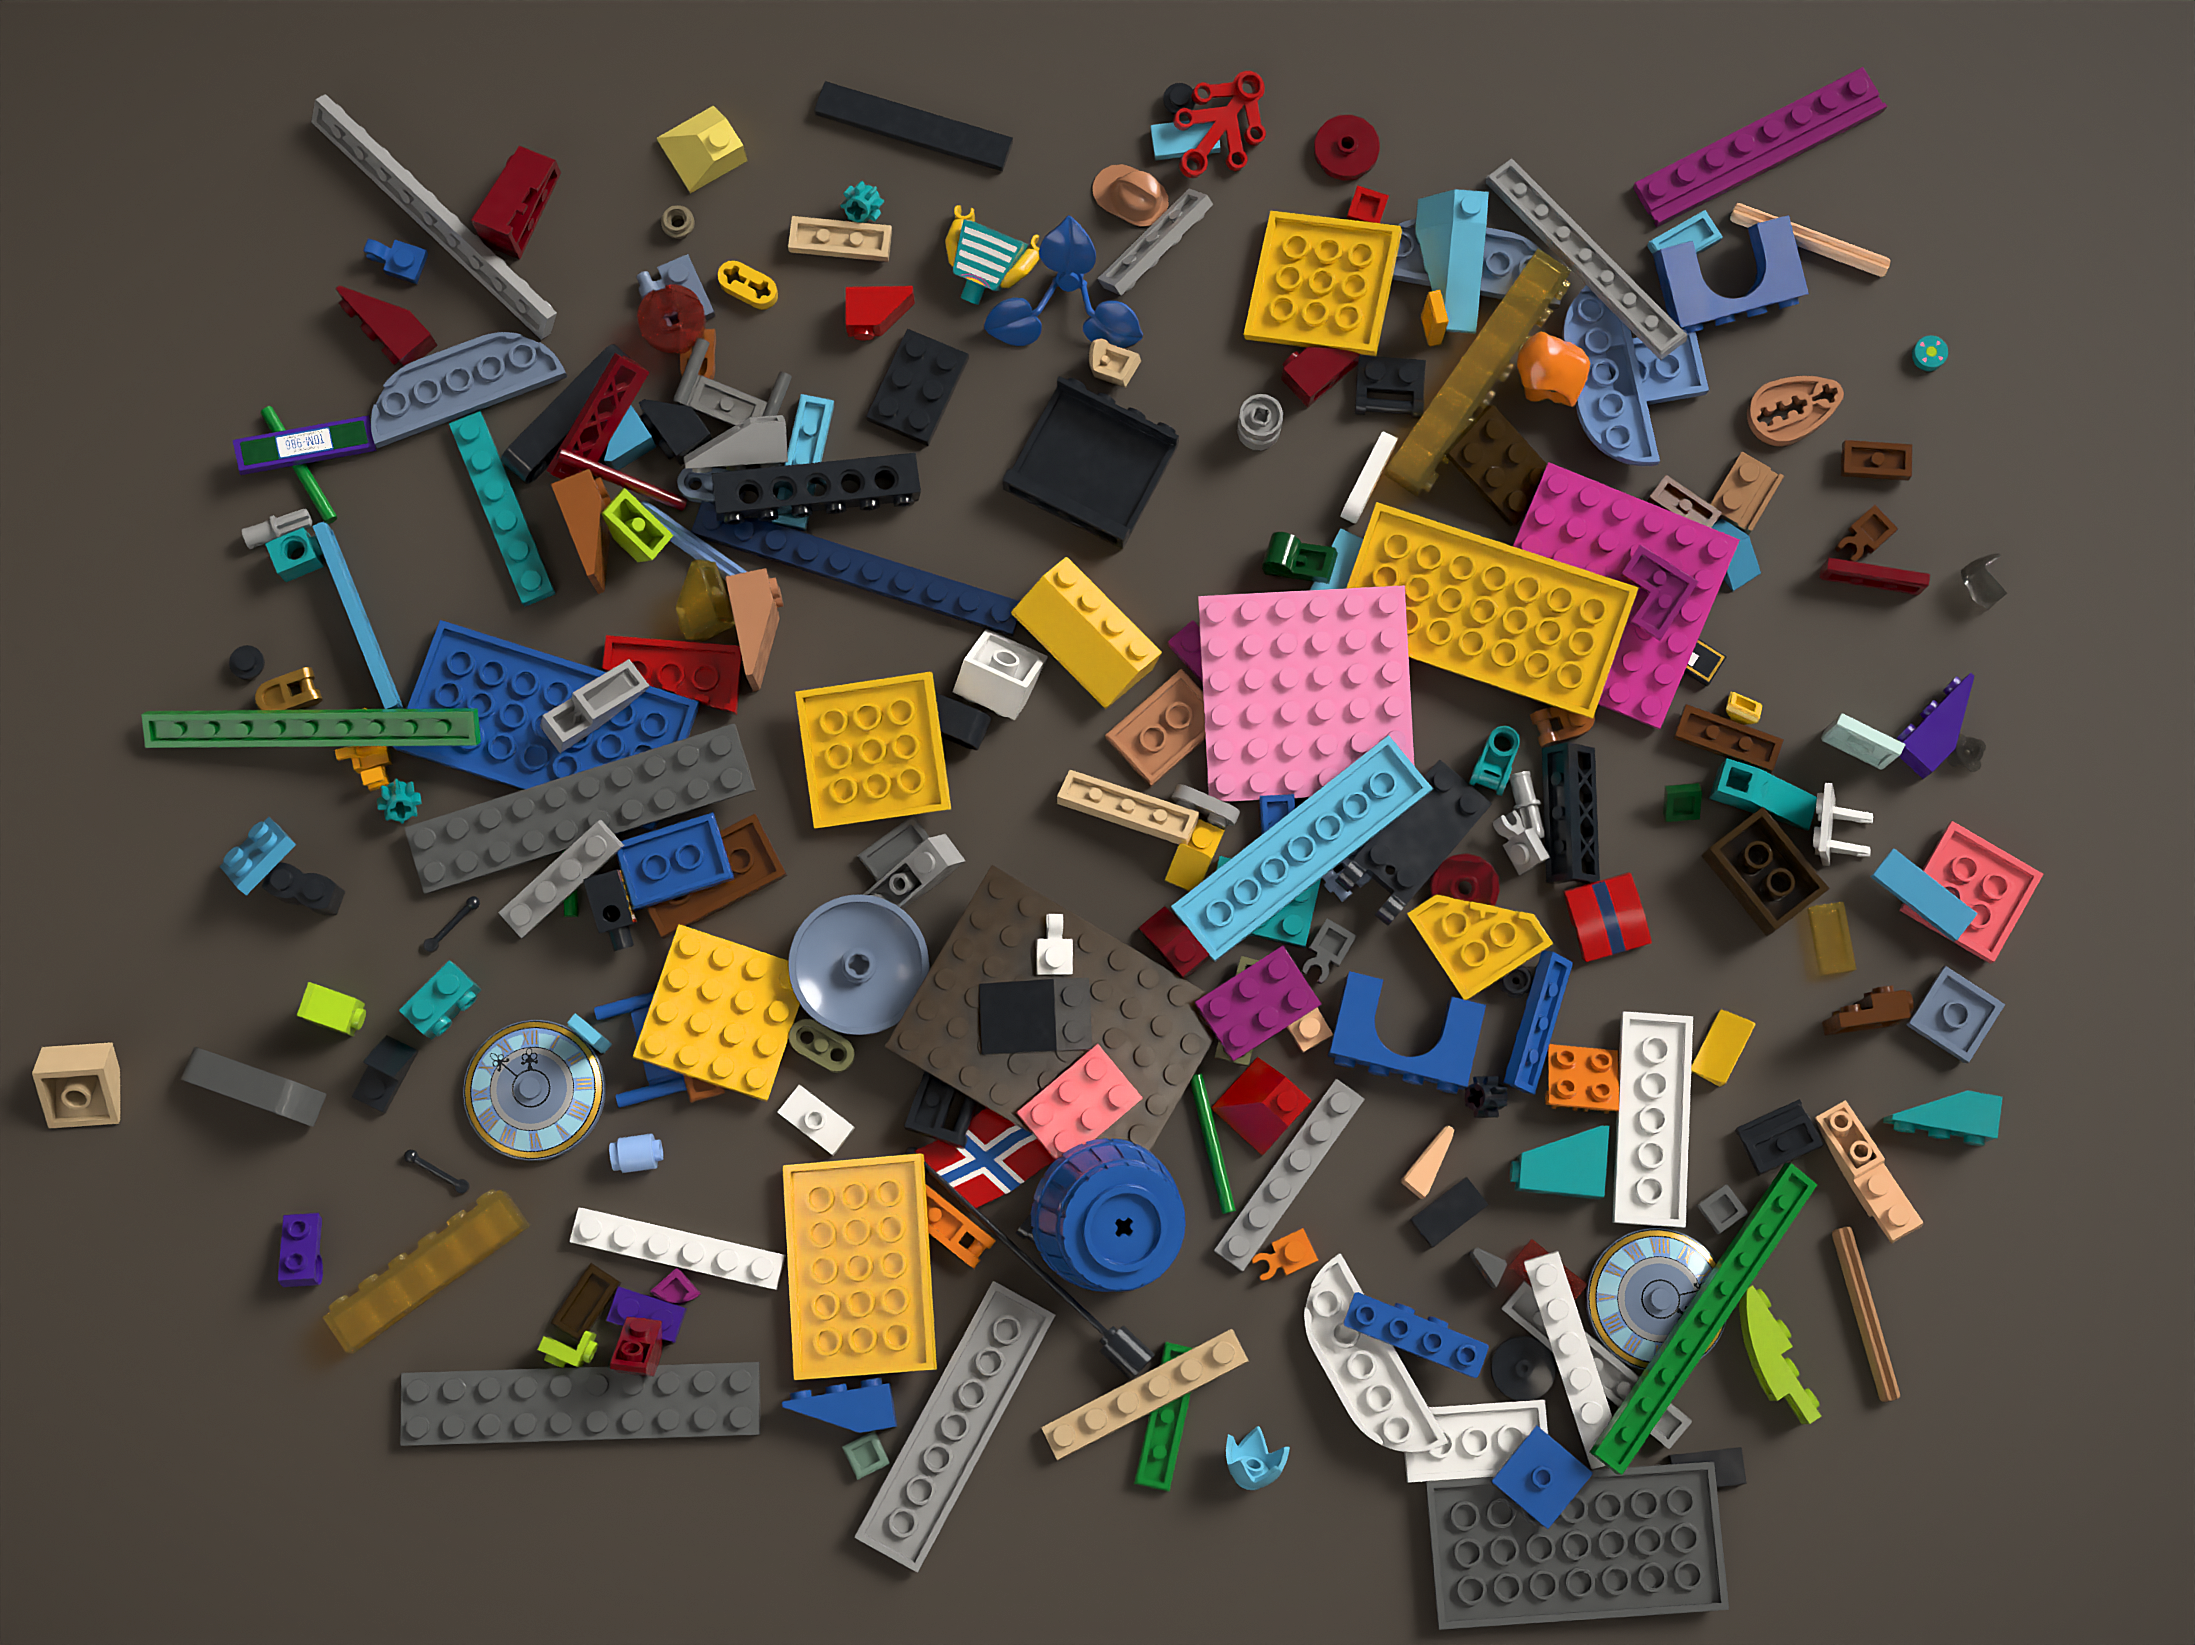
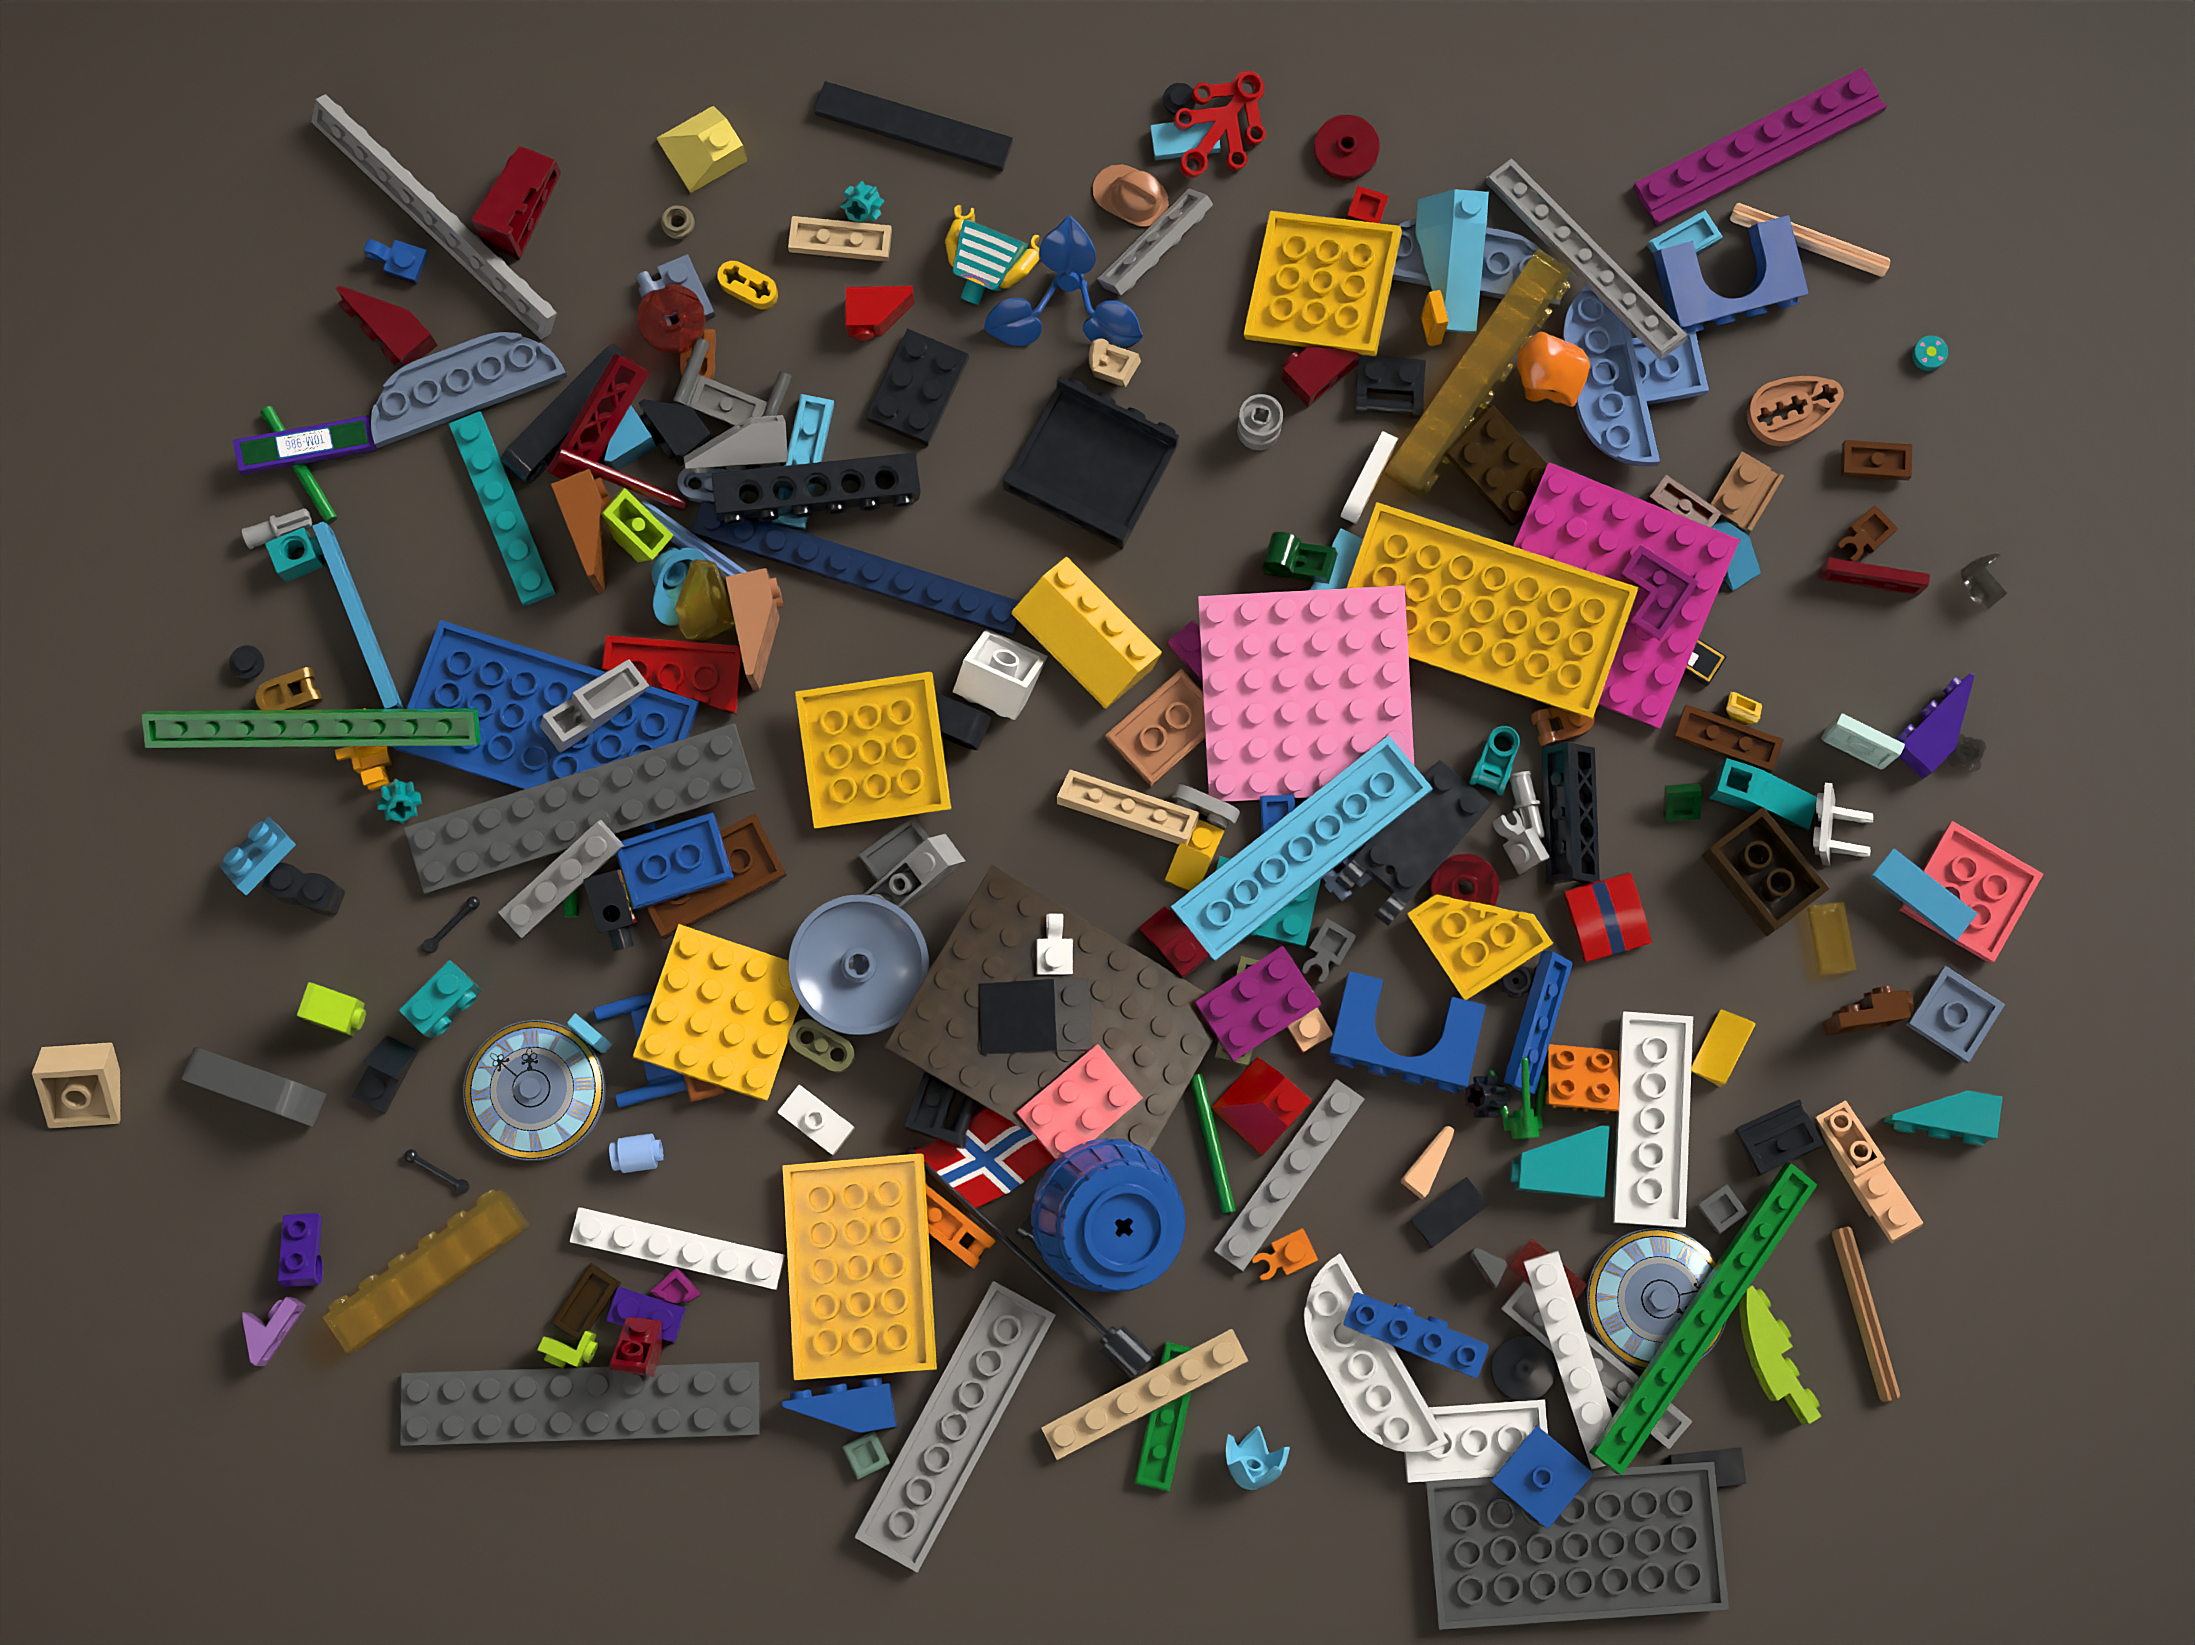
none -> medium lavender slope [242,1297,306,1366]
none -> dark azure piece [651,547,707,626]
none -> green plant [1489,1057,1546,1139]

